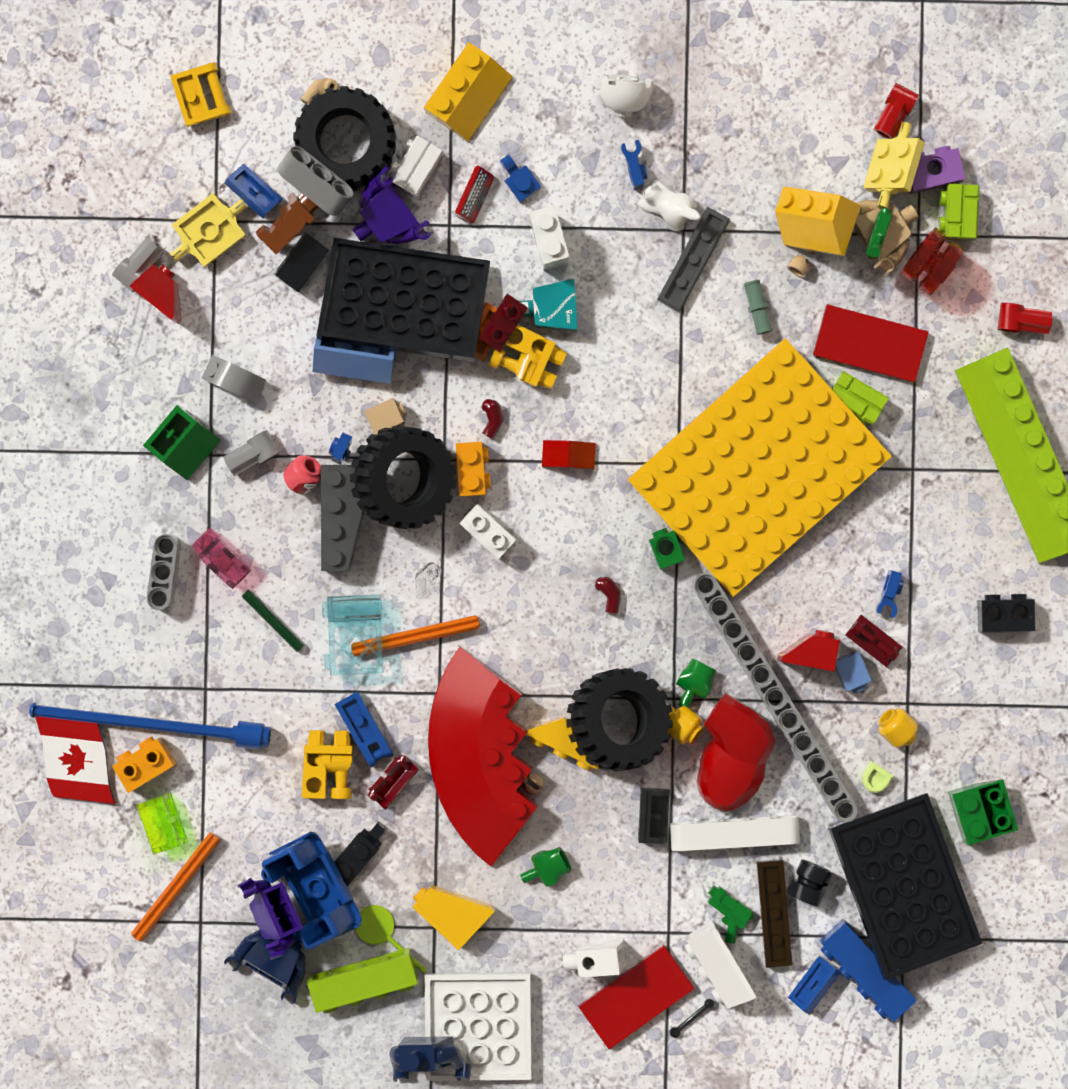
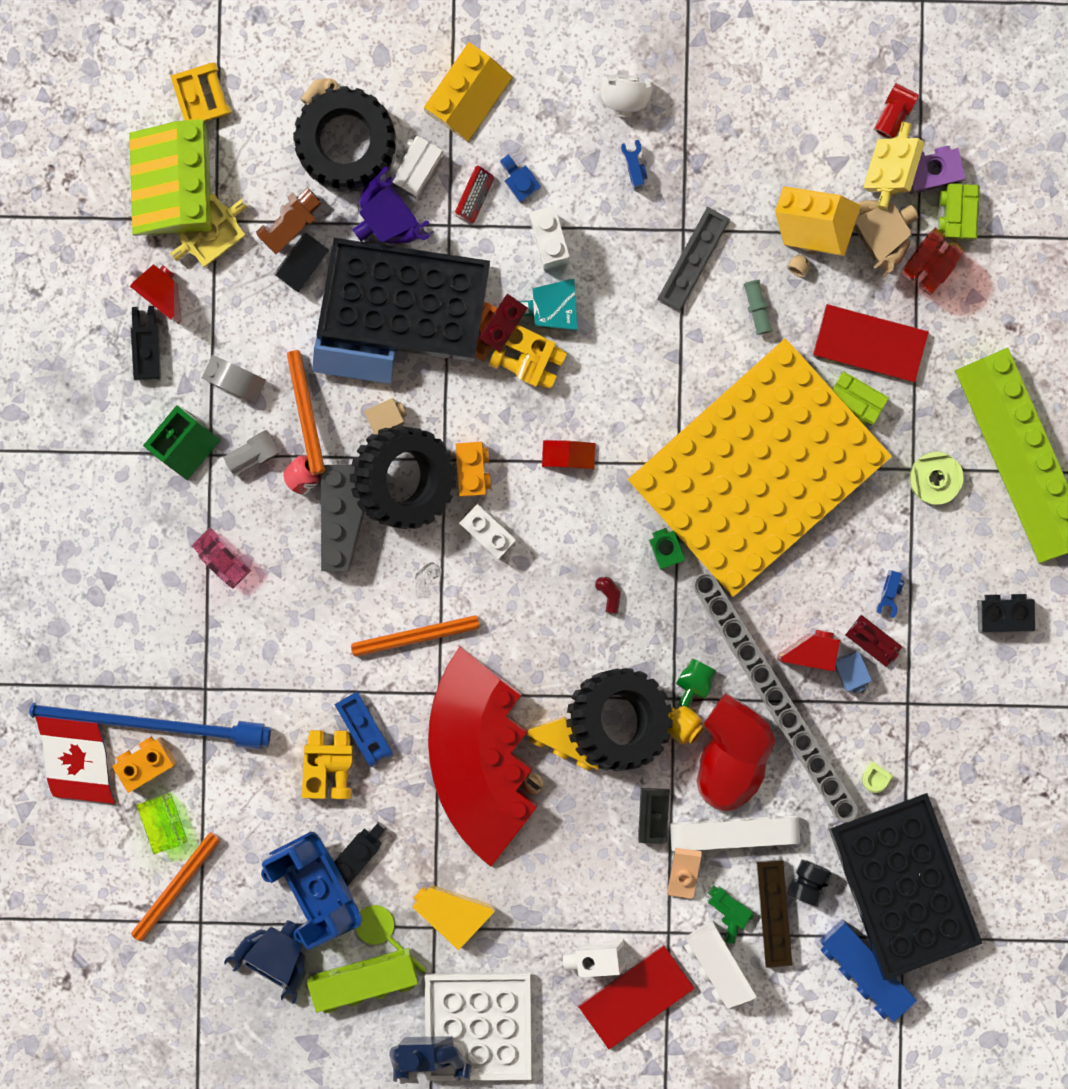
light grey piece [112,237,165,292] -> none
light grey beam [147,534,181,610] -> none
blue plate [224,164,282,219] -> none
dark purple torso [238,878,303,960] -> none
dark green bar [241,589,304,652] -> none
light grey beam [277,146,353,216] -> none
clear light blue piece [322,594,384,676] -> none
blue plate [328,432,352,465] -> none
dark red hinge [367,754,419,810] -> none
dark red arm [482,399,504,439] -> none
green piece [520,847,571,887] -> none
white animal [638,179,701,231] -> none
black hinge [670,999,714,1038] -> none
blue plate [788,956,841,1015] -> none
green piece [865,208,892,260] -> none
yellow head [878,708,918,748] -> none
green slope [948,779,1018,845] -> none
red piece [997,303,1053,335] -> none
none -> lime slope [129,119,212,236]
none -> black hinge [130,306,161,381]
none -> orange axle [287,350,325,475]
none -> light nougat plate [667,848,701,899]
none -> yellowish green plate [909,452,964,505]

